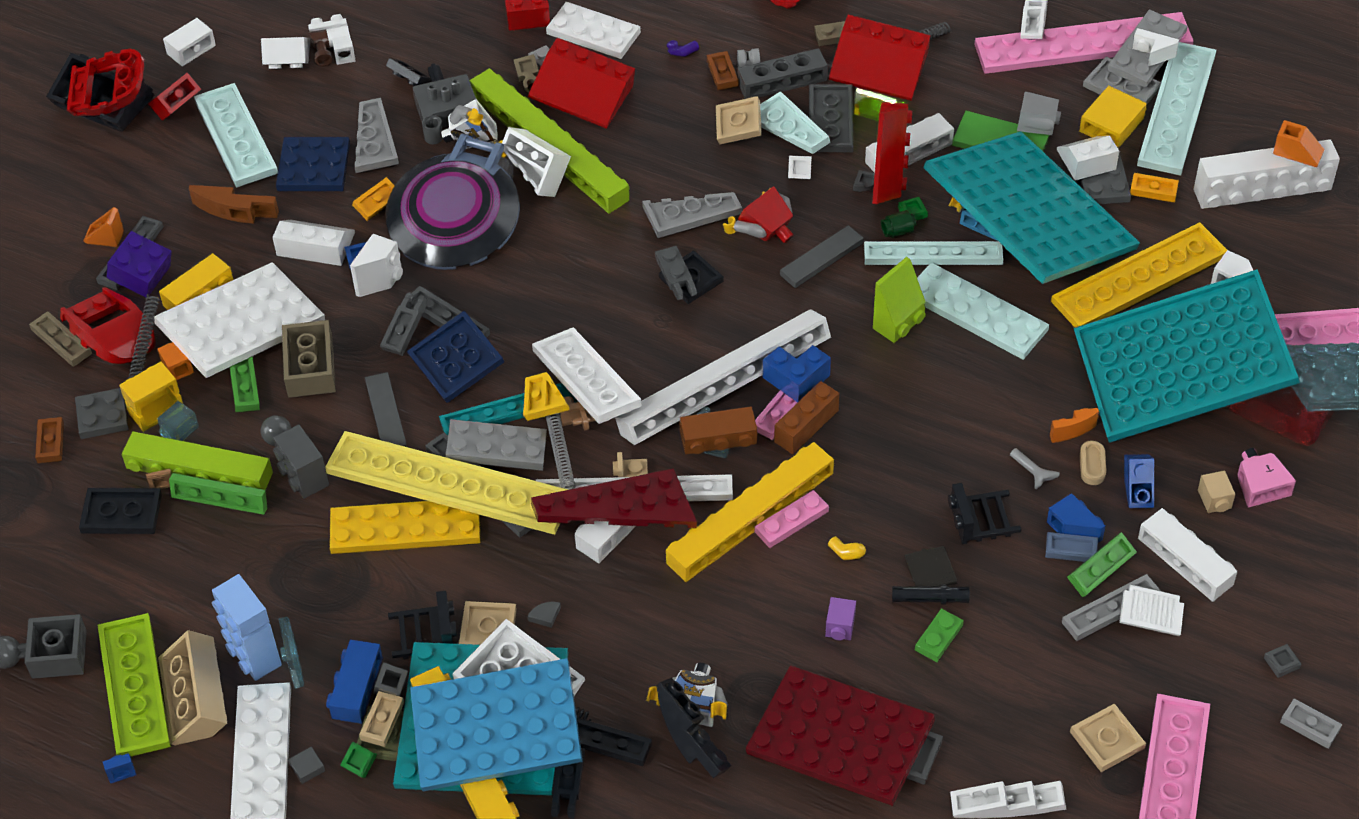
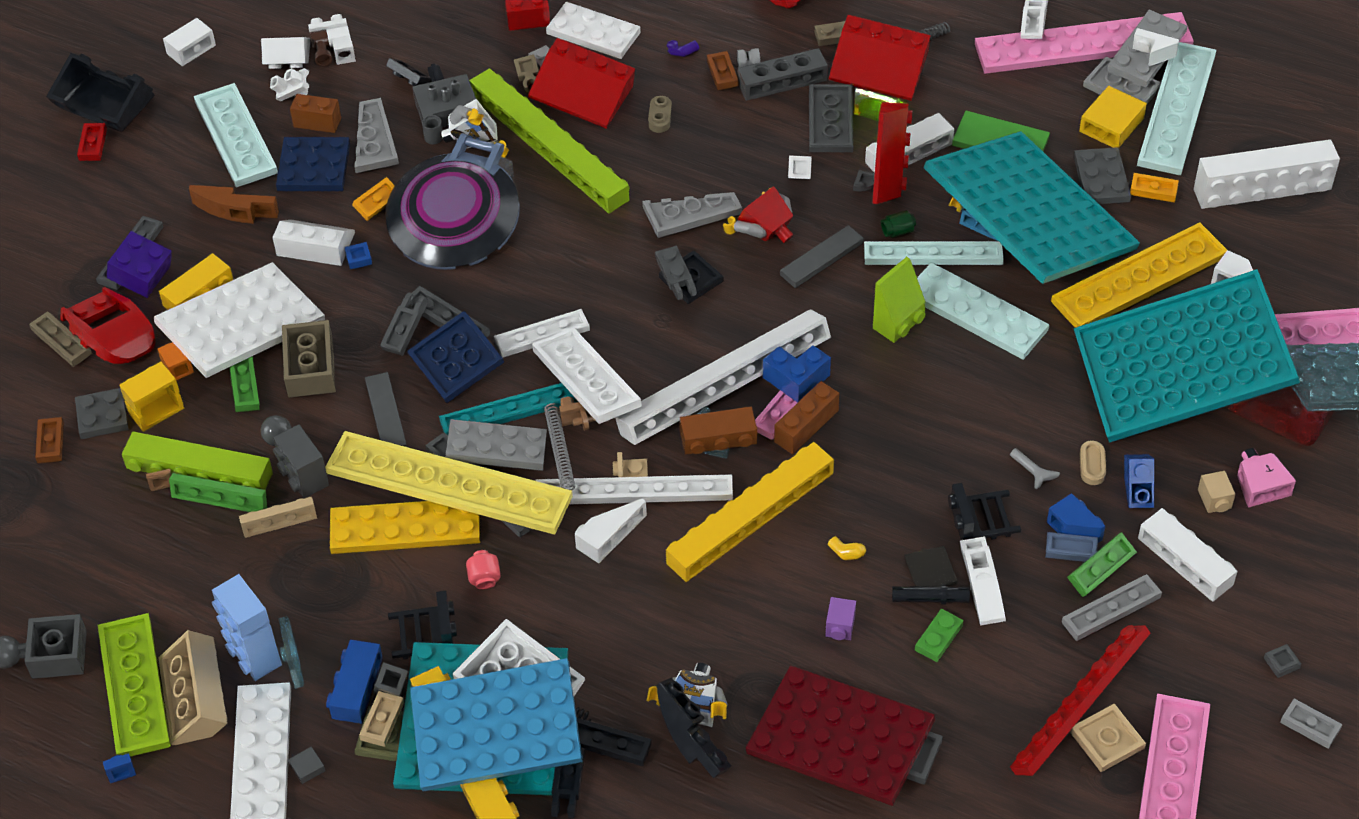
red slope [66,49,144,116] -> none
black plate [79,488,162,534] -> none
orange slope [84,207,124,247] -> none
dark grey piece [128,294,160,379] -> none
red brick [148,73,201,120] -> none
clear light blue brick [157,401,199,441] -> none
green tile [340,742,377,778] -> none
white slope [350,234,403,297] -> none
tan plate [459,601,517,645] -> none
white wedge [502,127,571,197] -> none
yellow wing [523,372,570,421] -> none
dark grey tile [527,602,561,628] -> none
dark red wing [531,468,697,528] -> none
tan plate [716,96,761,145] -> none
bright pink plate [755,490,829,548] -> none
light aqua wing [760,91,831,154] -> none
green tile [898,197,928,221] -> none
white slope [950,781,1066,818] -> none
light grey torso [1017,92,1061,135] -> none
orange slope [1050,408,1099,443] -> none
white slope [1057,136,1119,180] -> none
white window [1120,585,1184,636] -> none
orange slope [1273,120,1324,167] -> none
none -> red plate [77,123,107,161]
none -> tan plate [239,497,317,538]
none -> white hips [270,68,309,102]
none -> dark orange brick [290,94,341,133]
none -> coral head [466,550,501,590]
none -> white tile [494,309,590,358]
none -> dark tan plate [648,96,672,133]
none -> white slope [960,536,1006,626]
none -> red plate [1010,625,1151,776]

